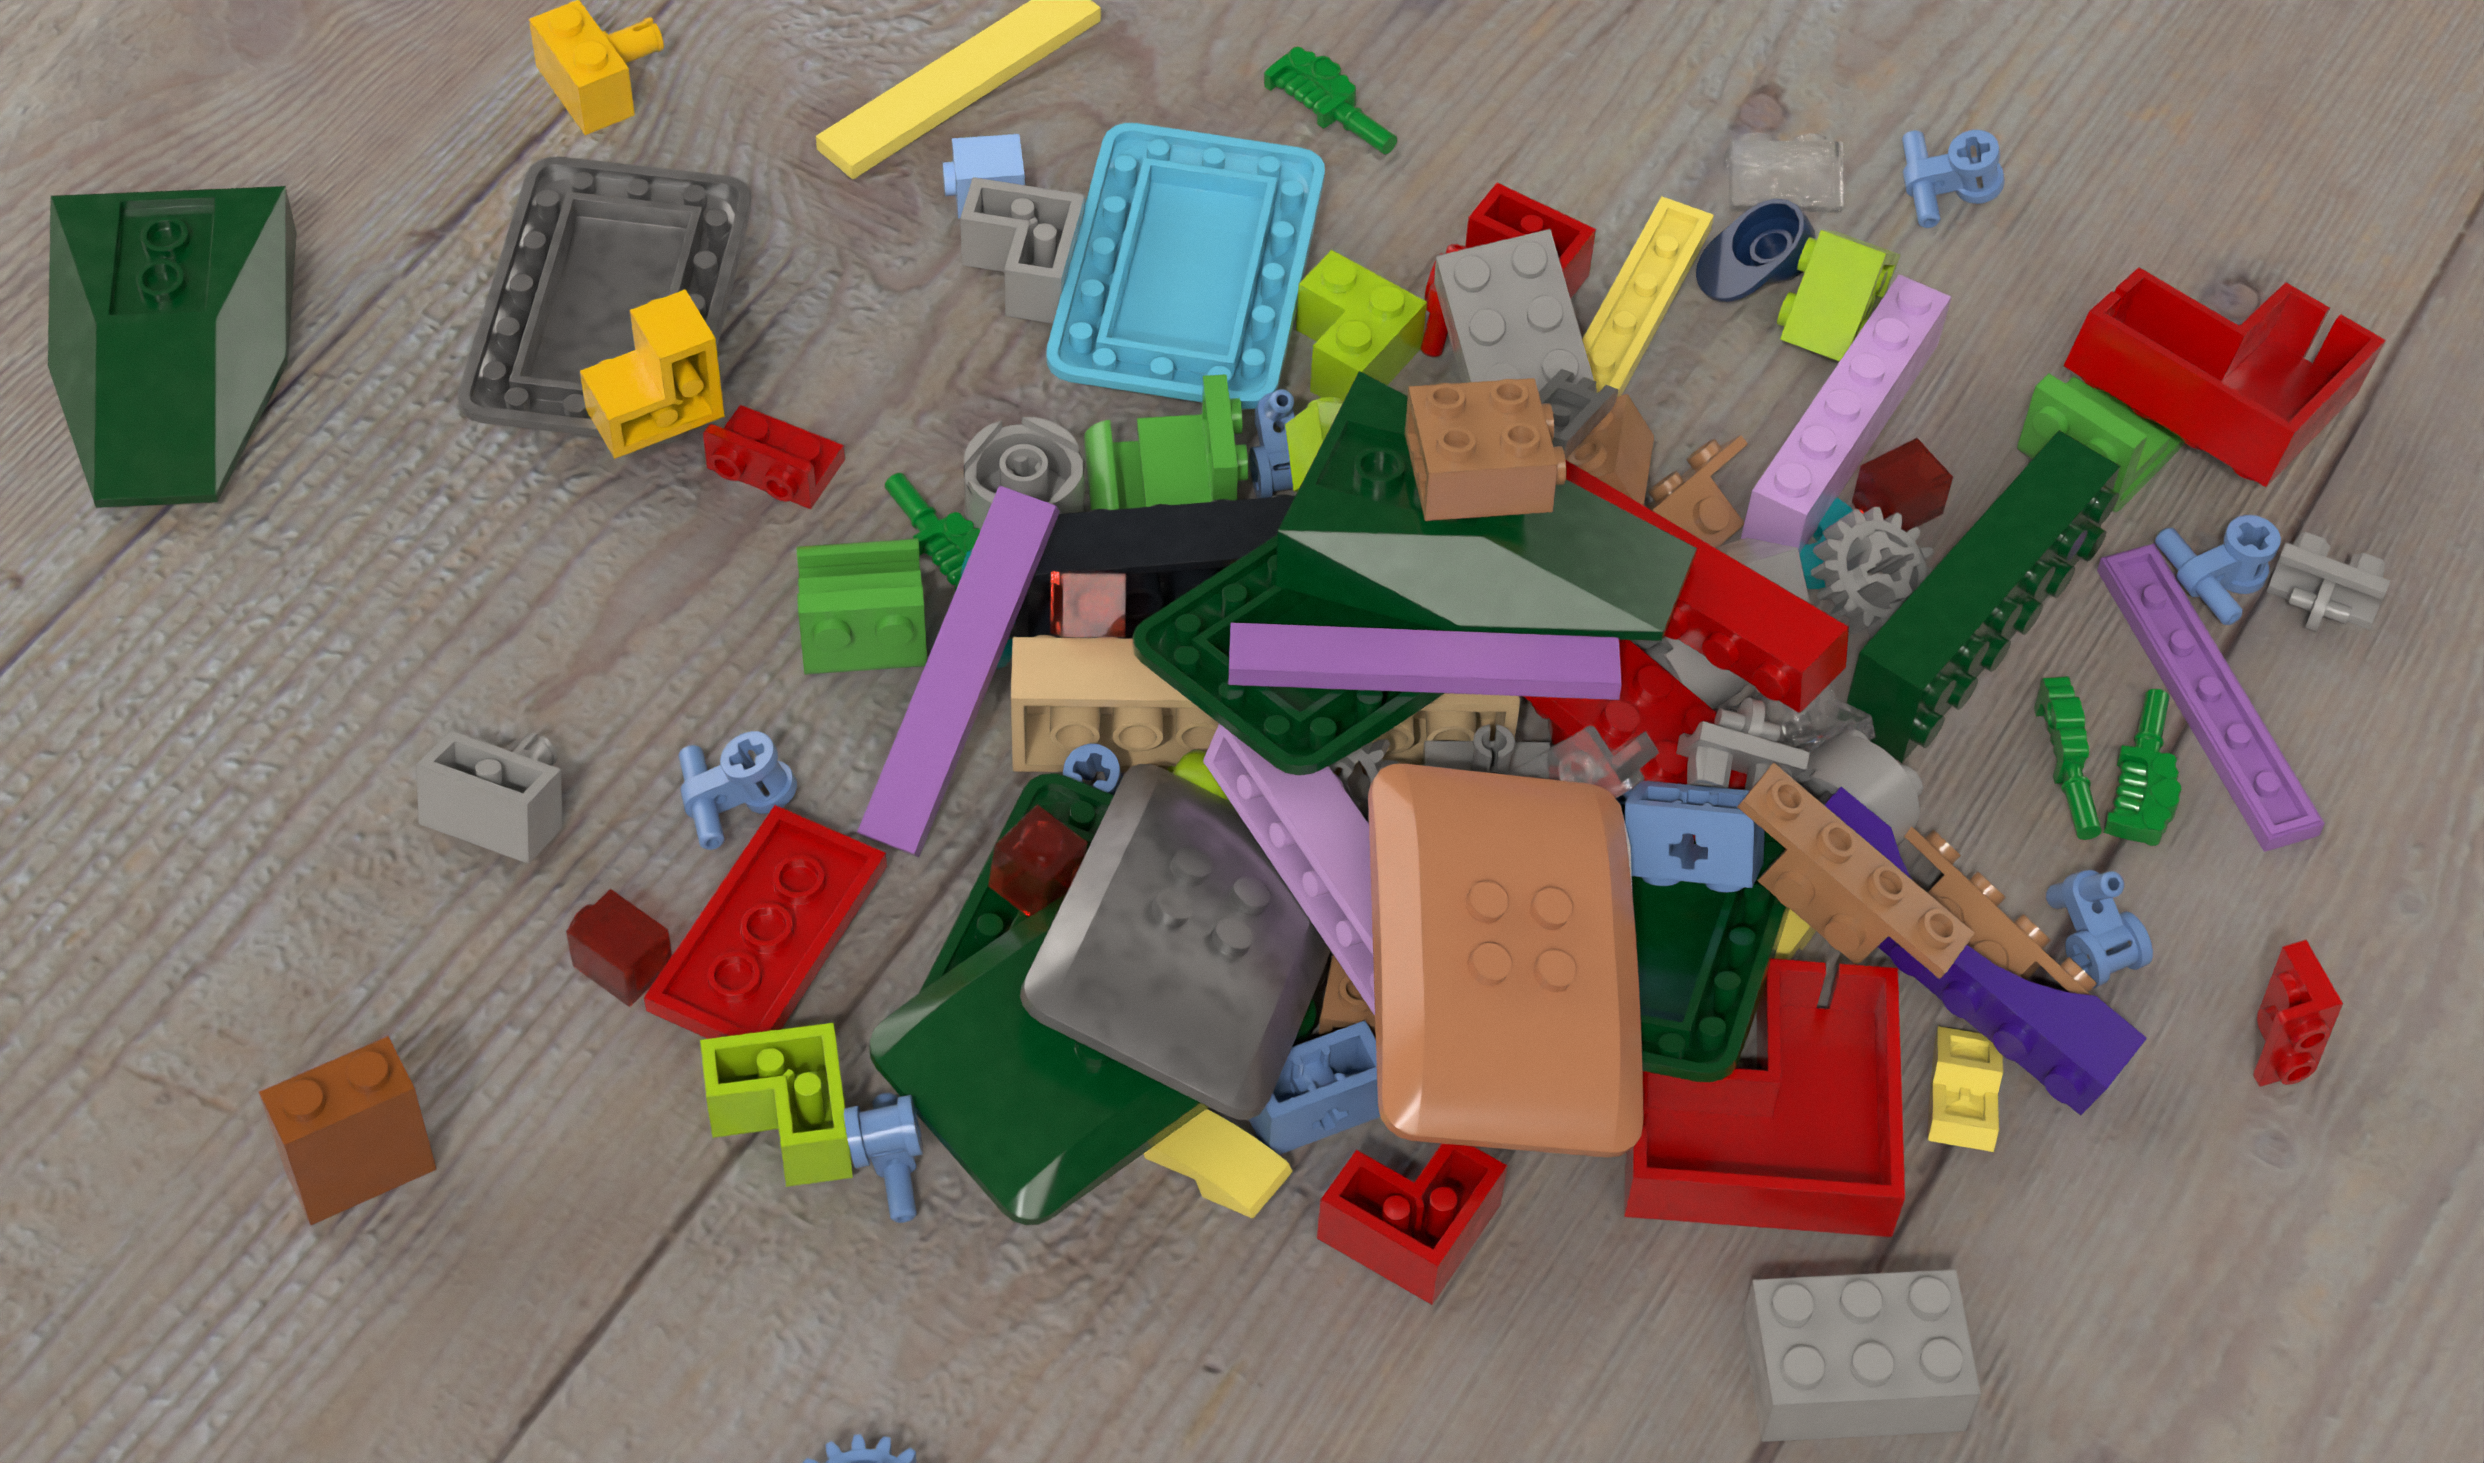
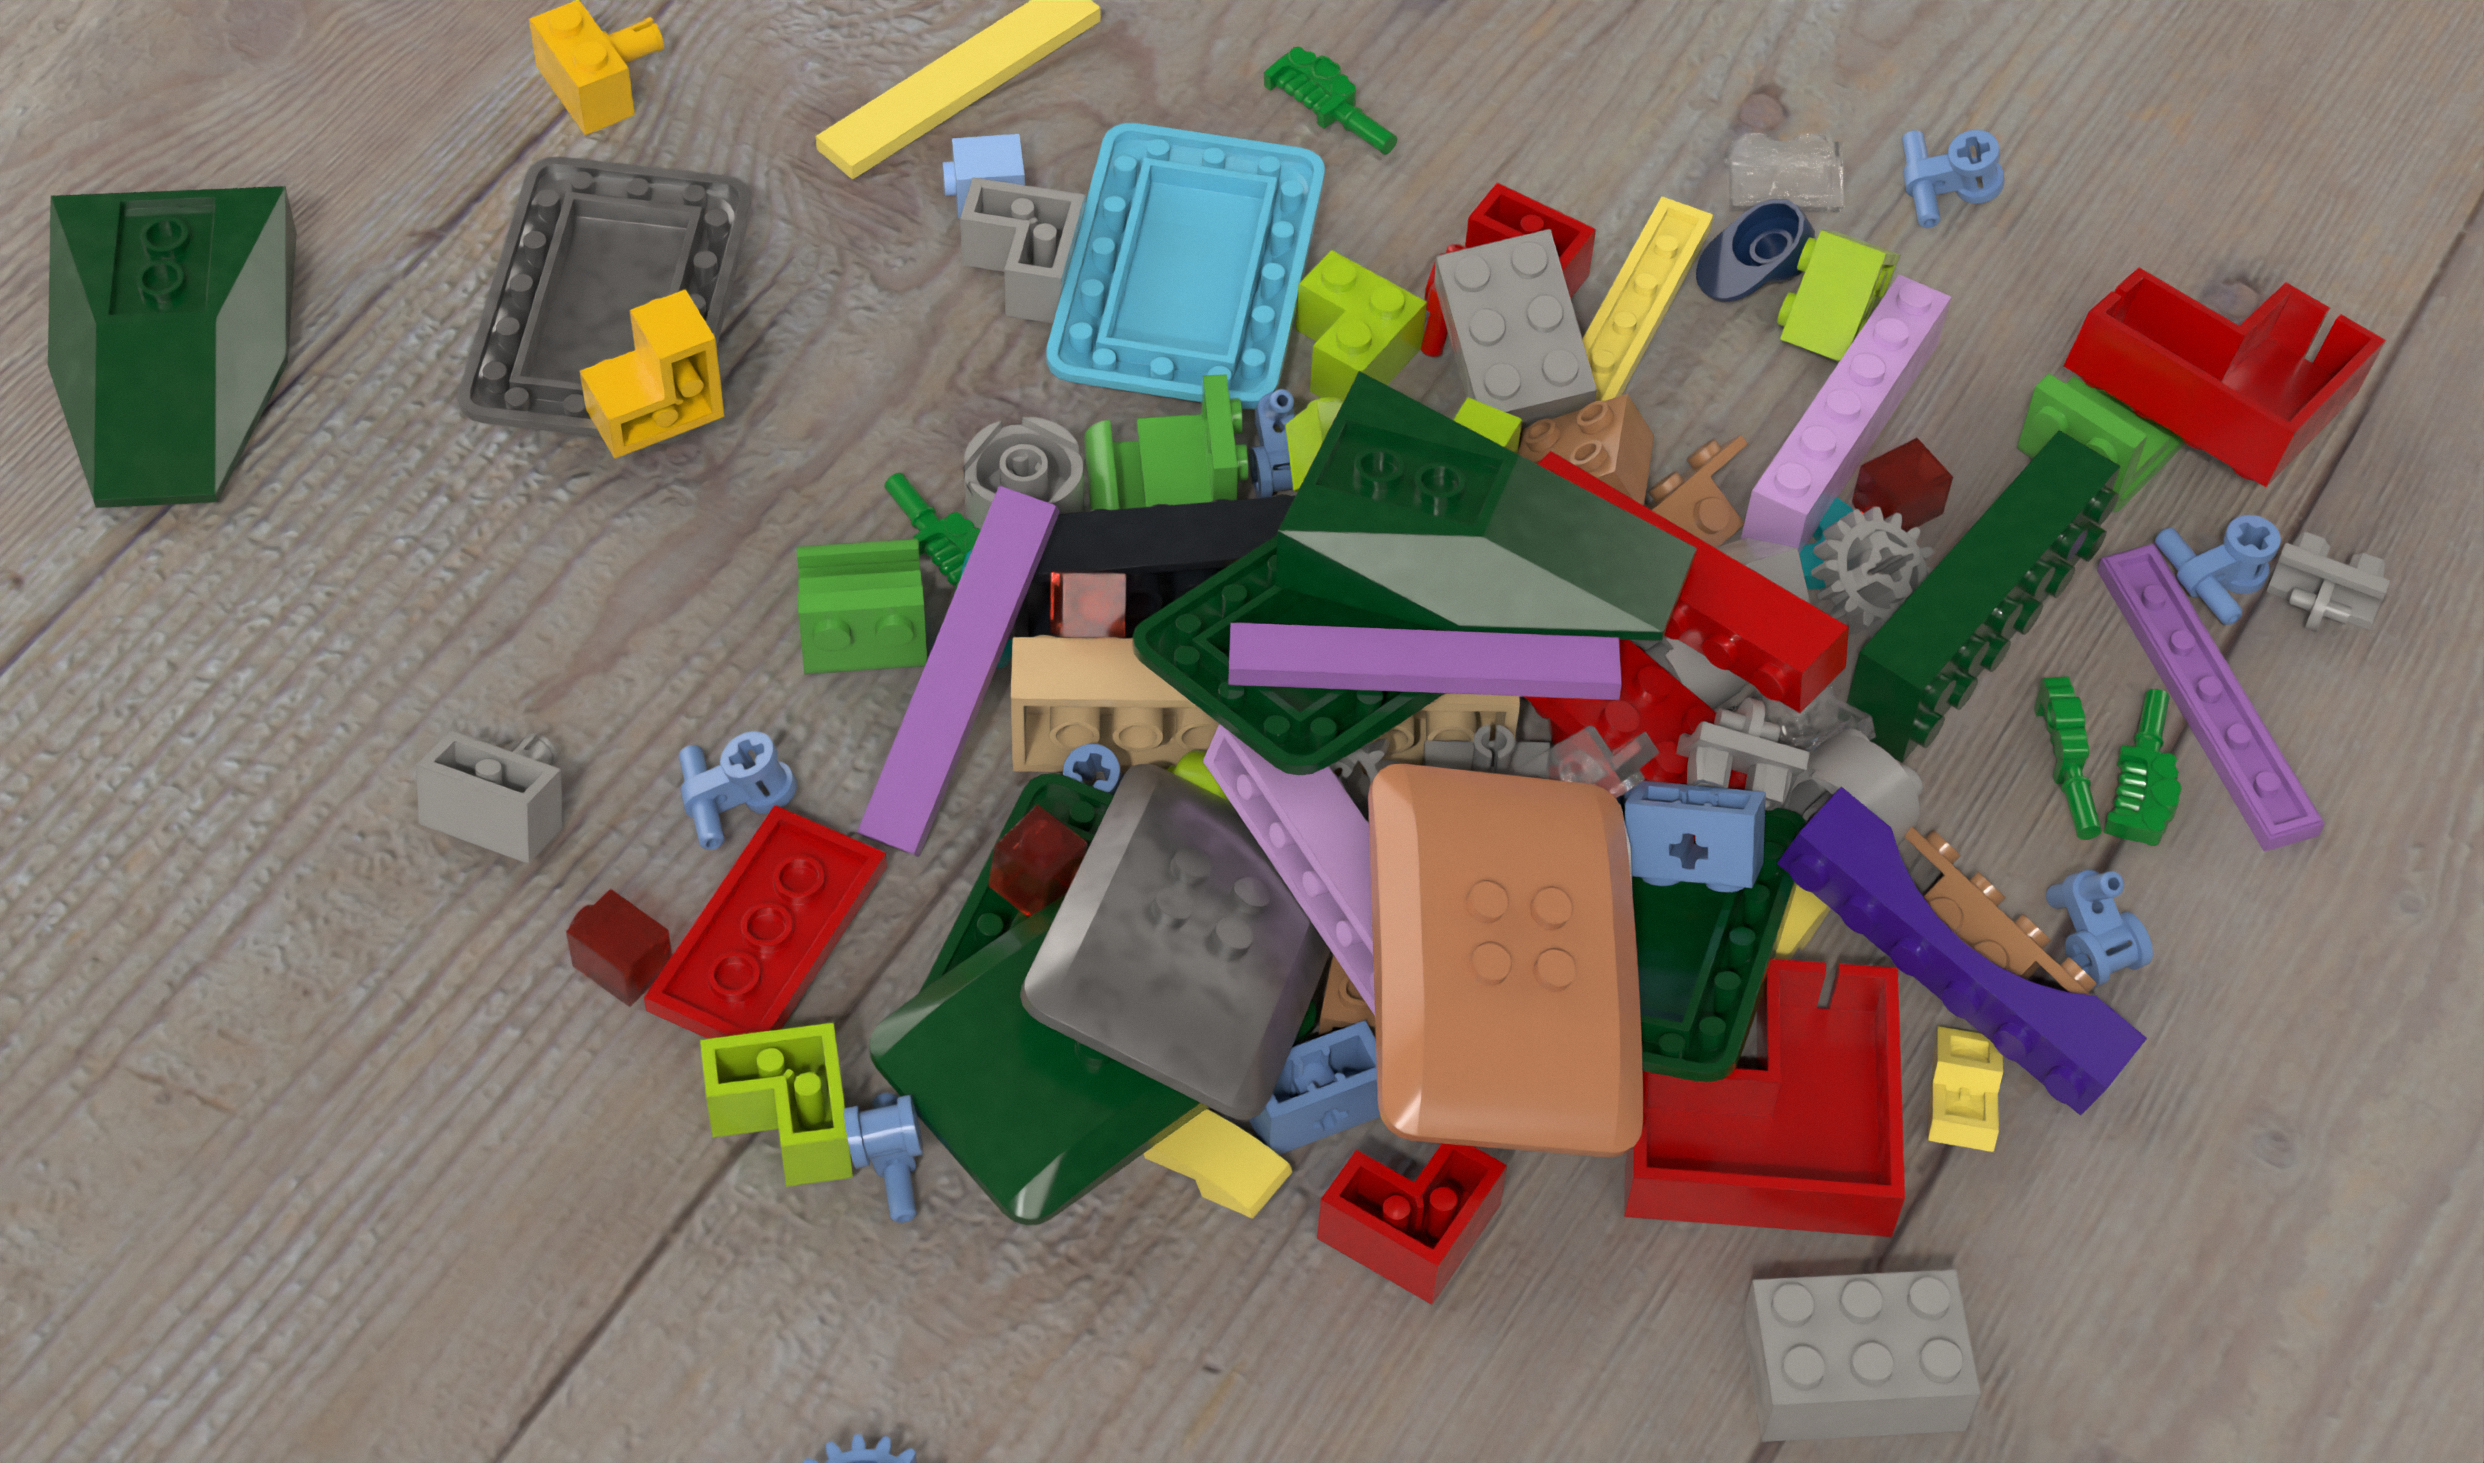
dark orange brick [259,1036,437,1225] -> none
red bracket [703,405,845,509] -> none
medium nougat brick [1405,378,1566,521] -> none
dark grey hinge [1539,369,1618,459] -> none
medium nougat bracket [1737,763,1975,979] -> none
red bracket [2253,940,2343,1087] -> none

